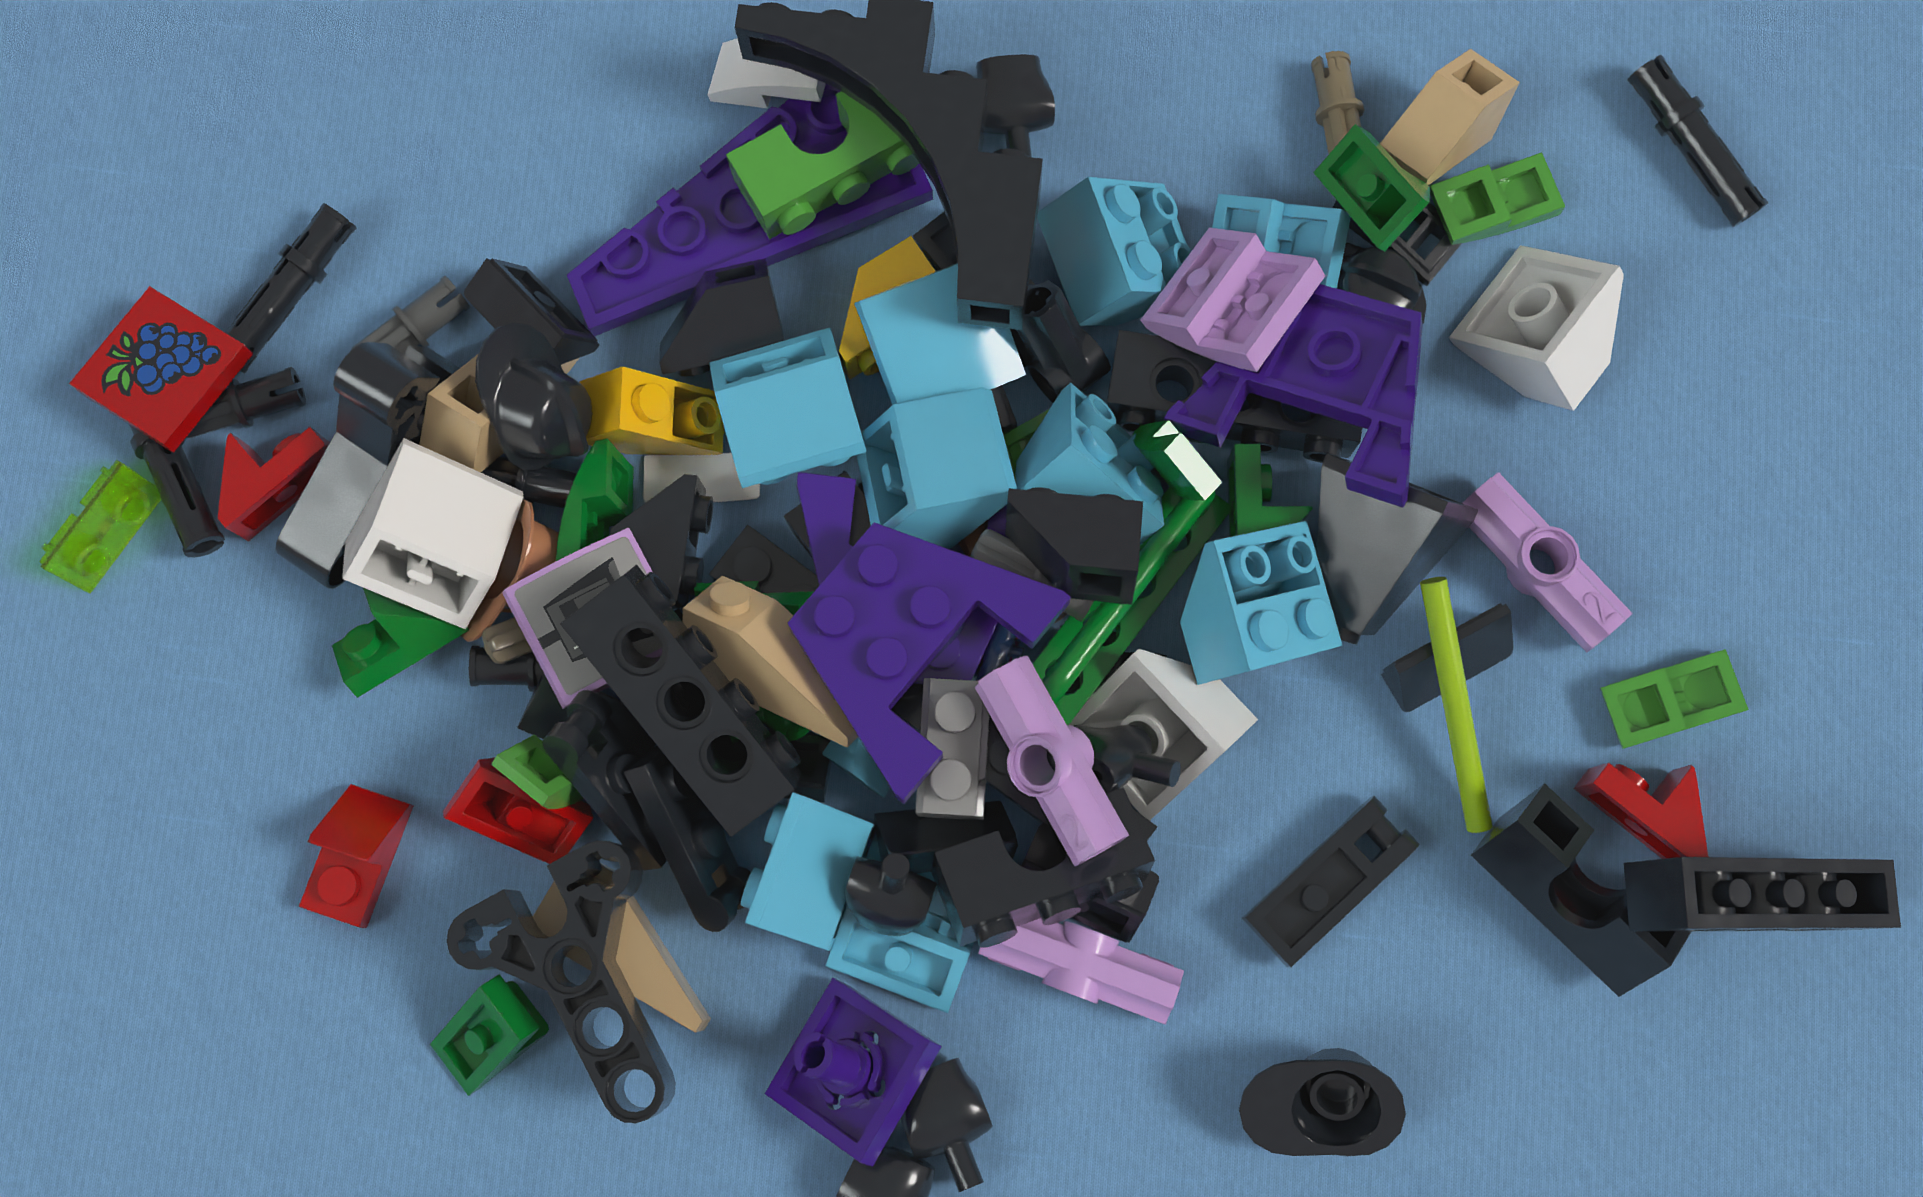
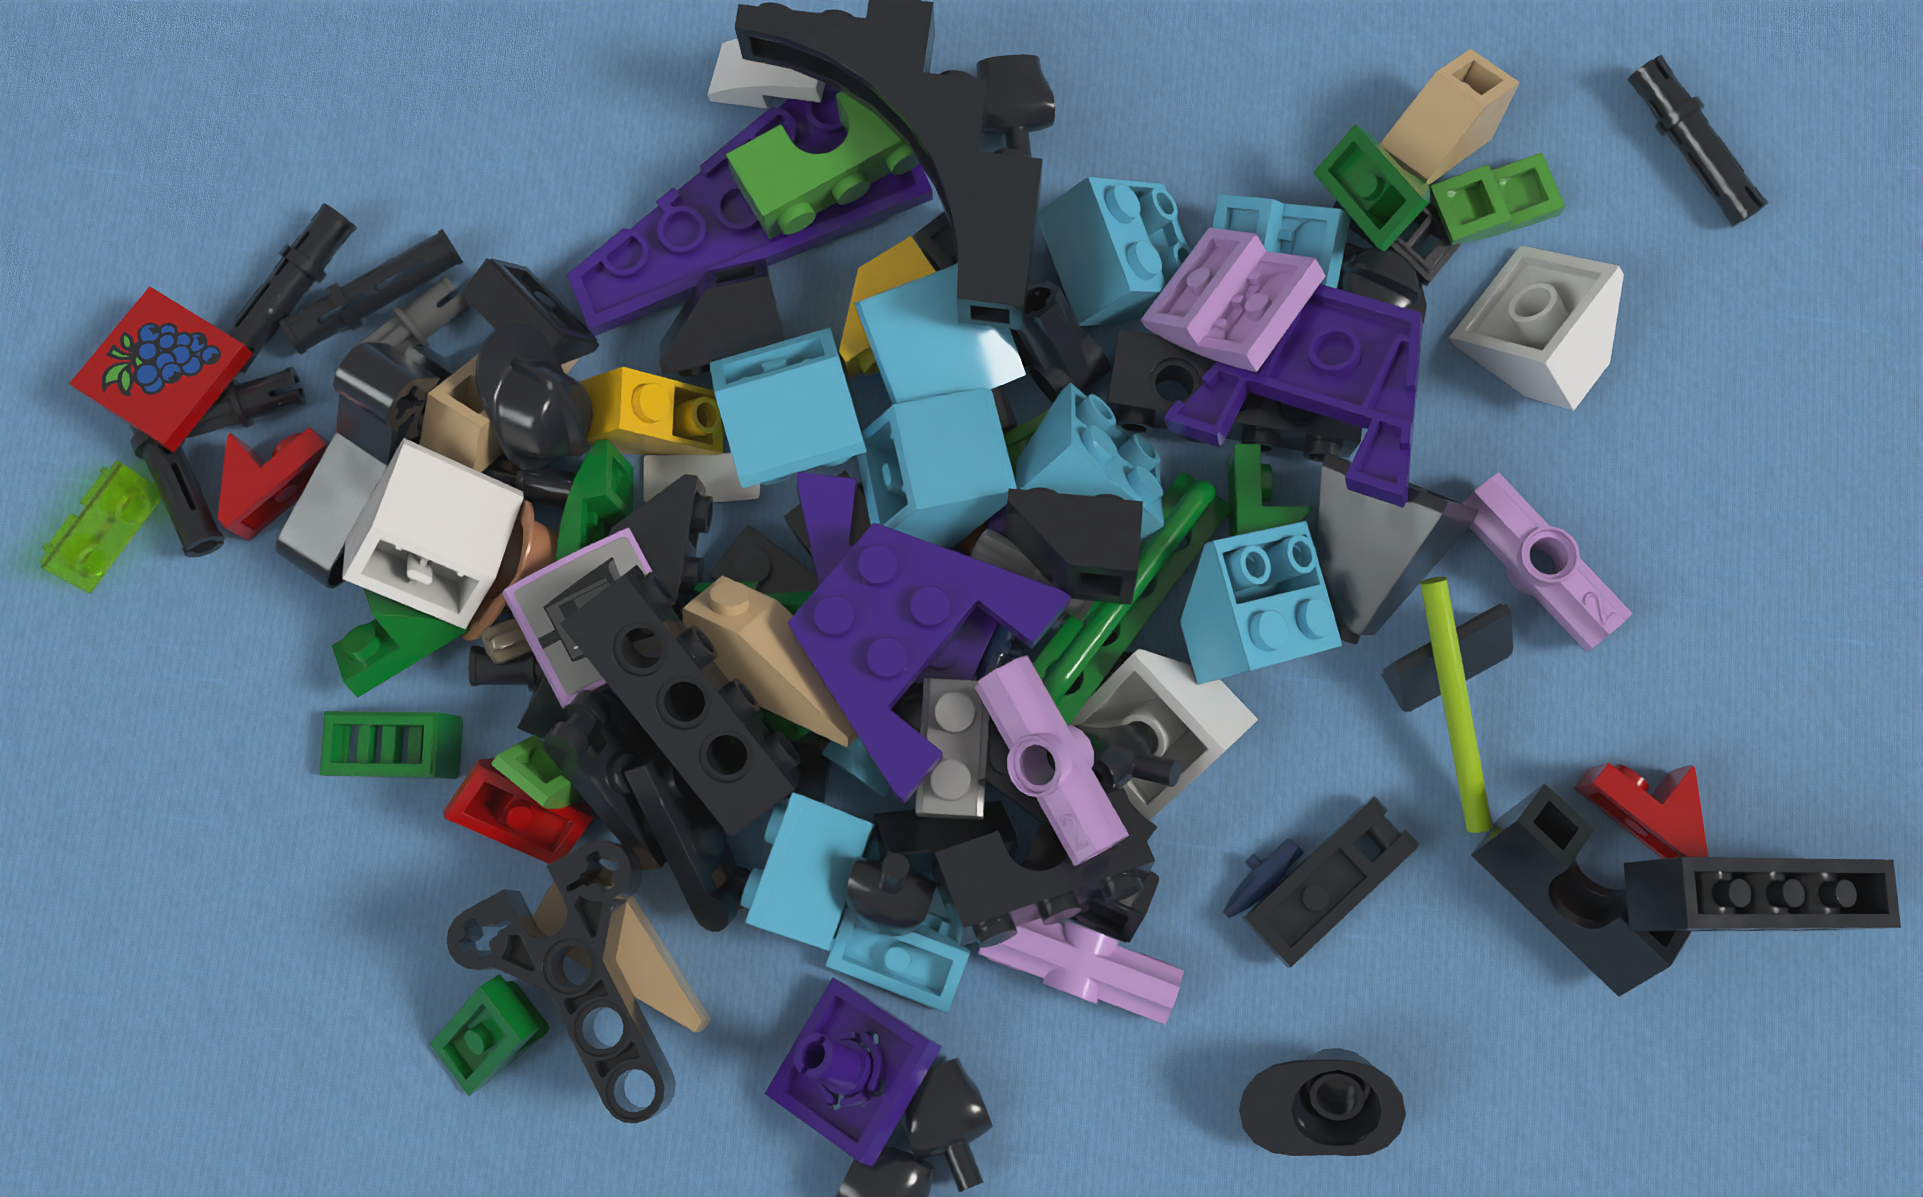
red slope [299,784,414,928] -> none
green slope [1132,420,1222,501] -> none
dark tan axle [1311,51,1365,154] -> none
bright green slope [1600,649,1749,749] -> none
none -> black pin [279,229,463,355]
none -> green slope [320,711,463,779]
none -> dark blue helmet [1223,838,1304,918]

